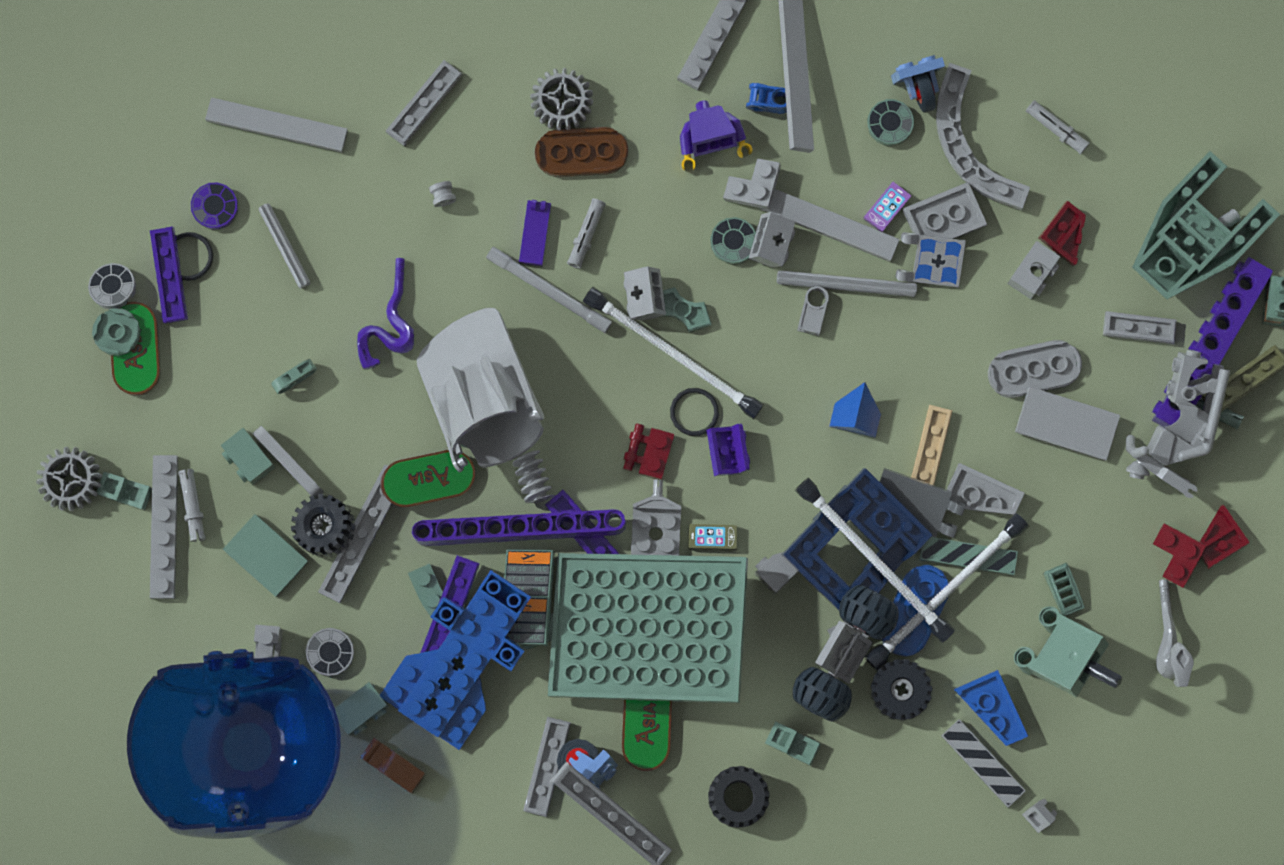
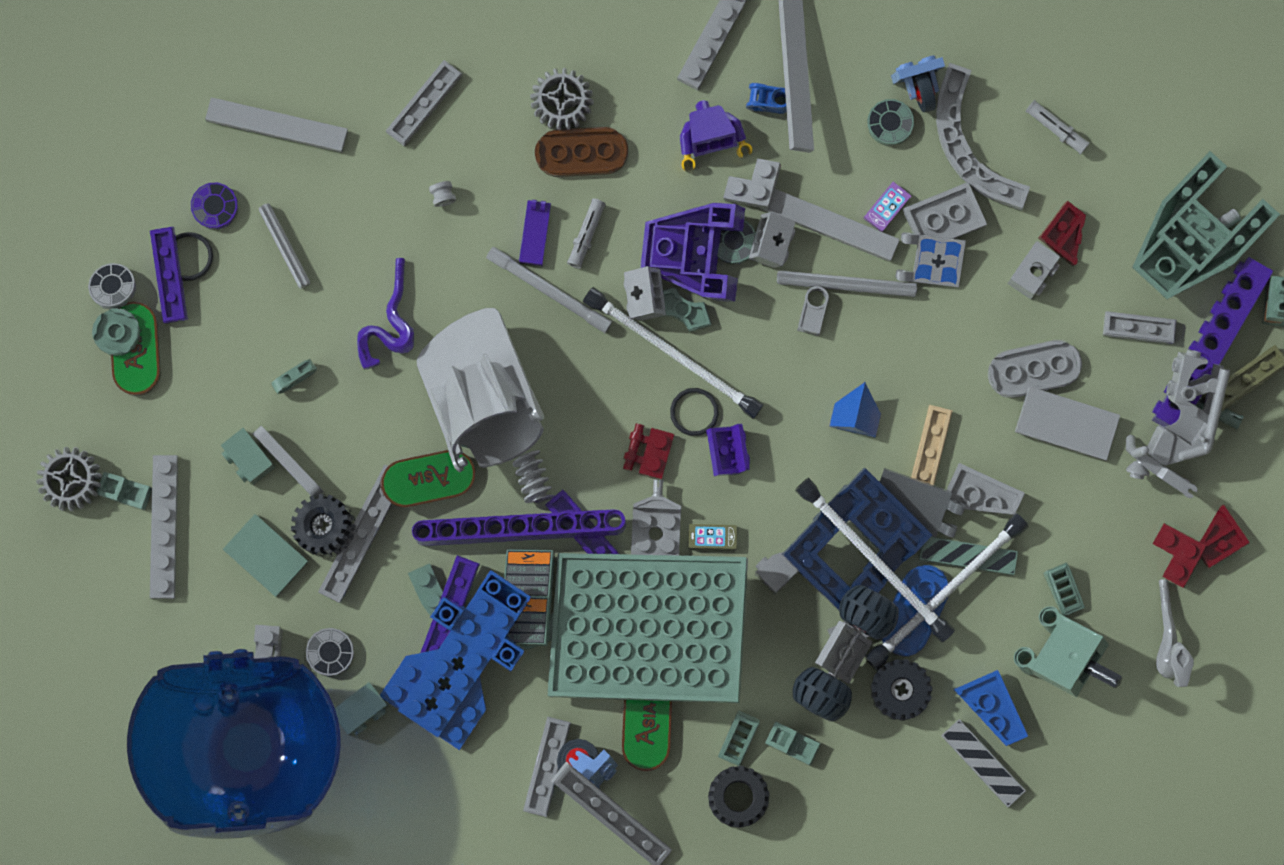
light grey pin [178,469,206,542] -> none
reddish brown piece [360,738,426,794] -> none
light grey tile [1022,798,1057,833] -> none
none -> dark purple wedge [640,203,745,302]
none -> sand green slope [718,710,760,766]

